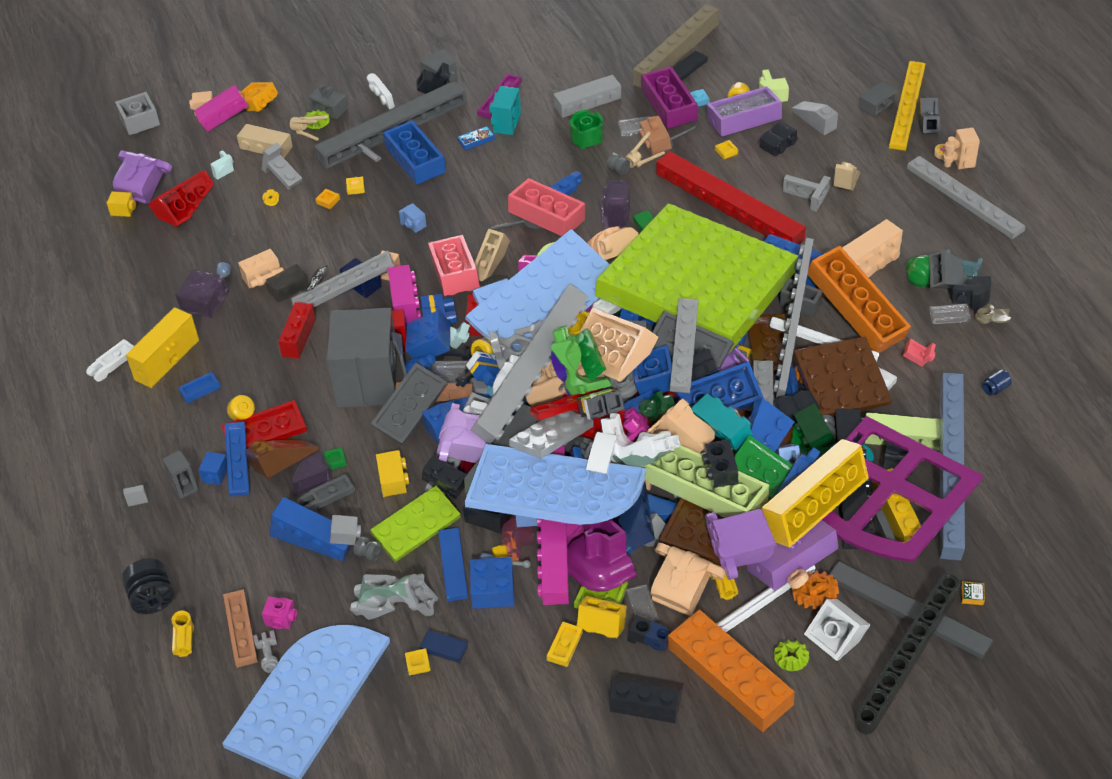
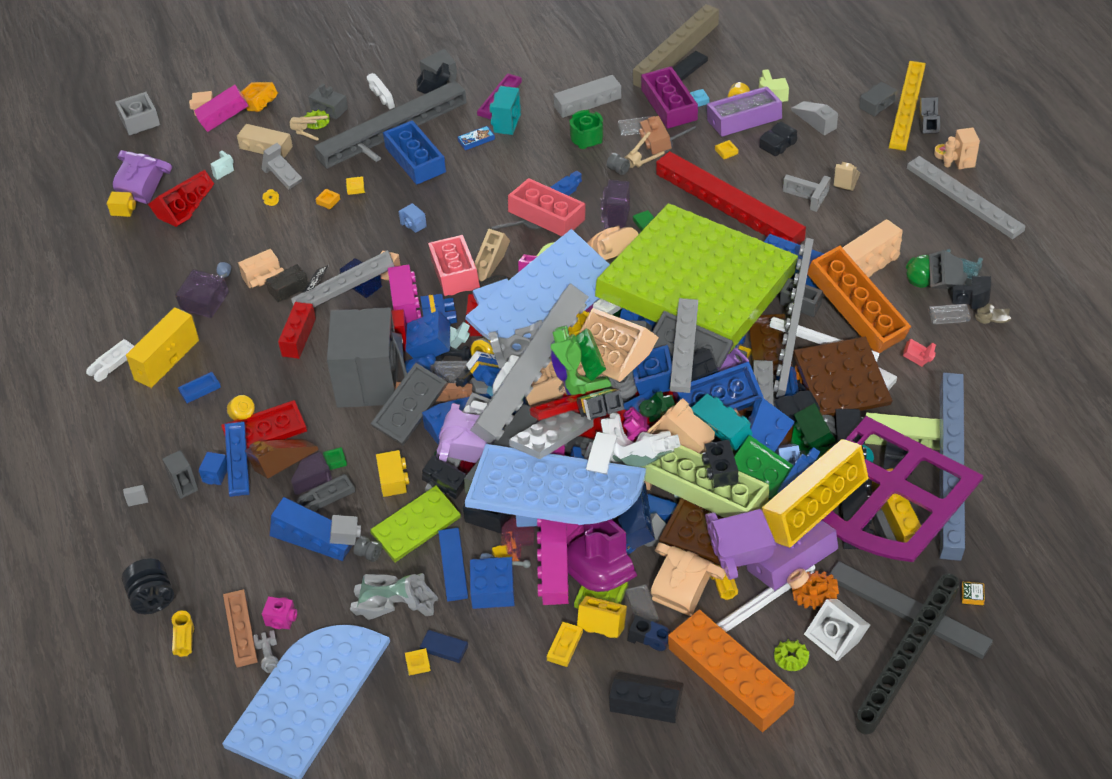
dark blue brick [982,369,1012,396] -> none

